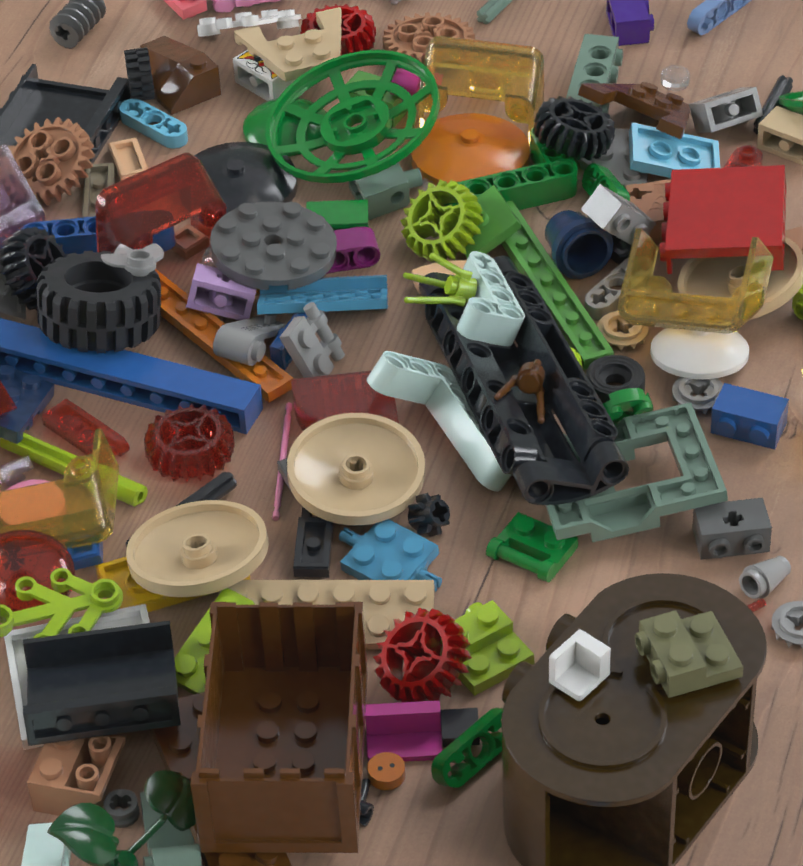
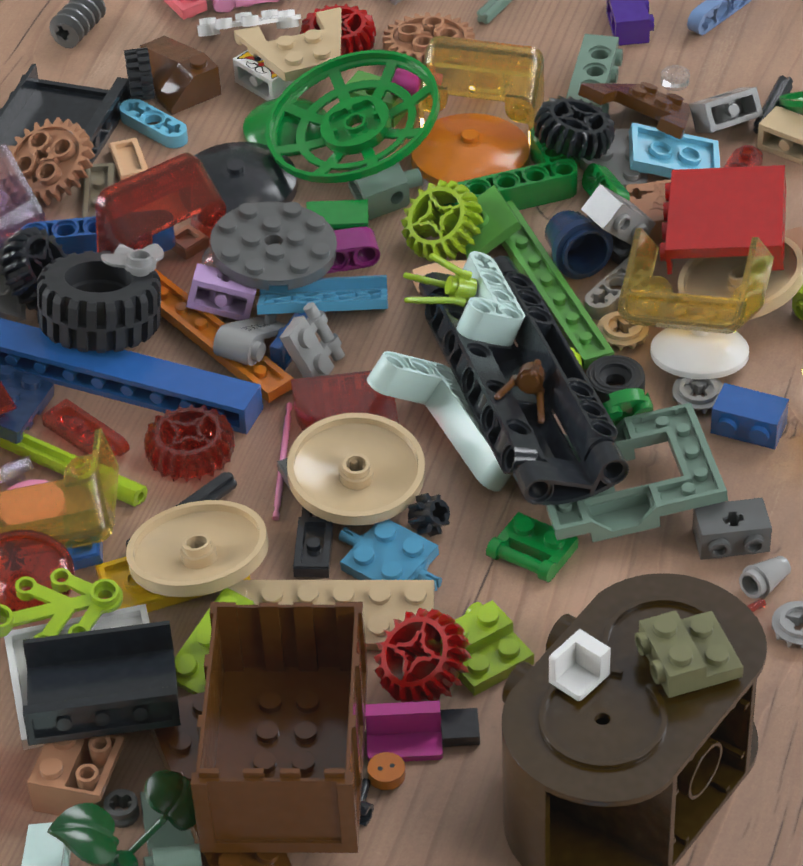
green beam [431,707,503,788] -> none

